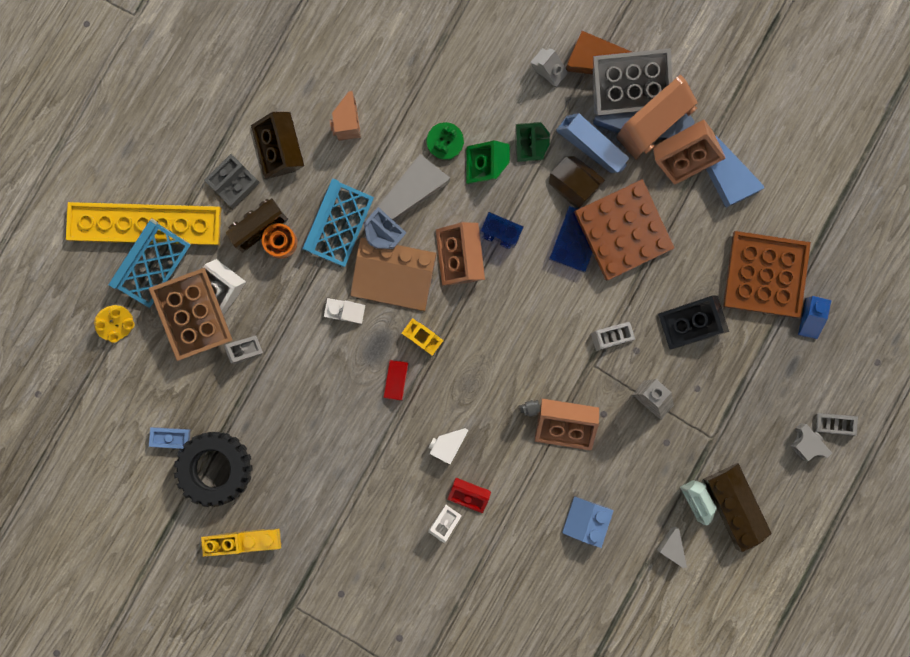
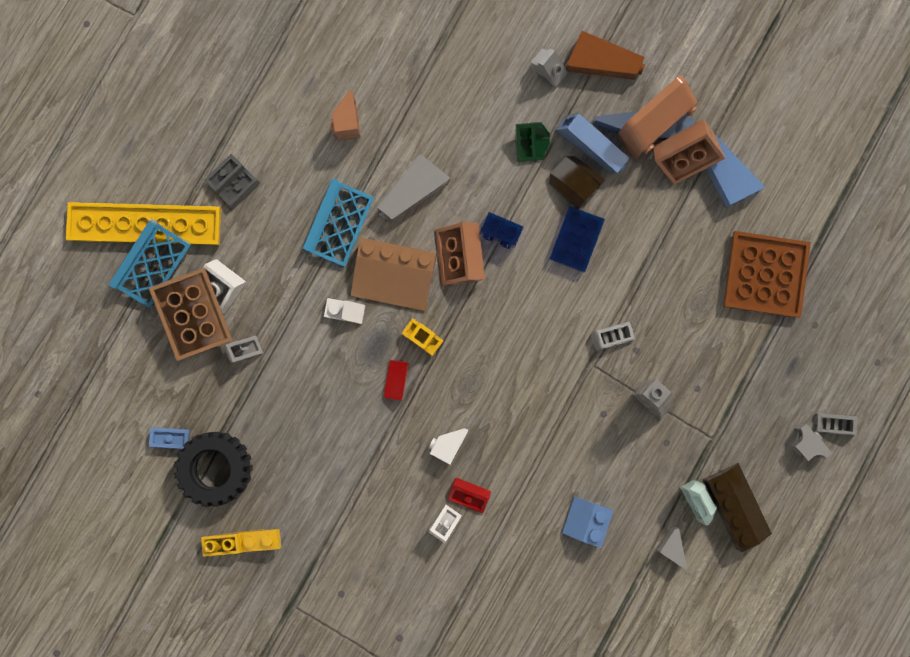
yellow plate [94,305,135,343] -> none
dark brown slope [226,198,288,253] -> none
dark brown slope [251,112,304,179] -> none
orange piece [262,223,297,259] -> none
sand blue slope [364,207,406,249] -> none
green plate [426,122,464,160] -> none
green slope [466,140,510,184] -> none
dark grey plate [519,400,540,417] -> none
nougat slope [535,399,599,450] -> none
dark orange plate [574,179,674,281] -> none
light grey slope [593,48,673,115] -> none
black slope [658,295,729,350] -> none
blue slope [798,296,832,339] -> none

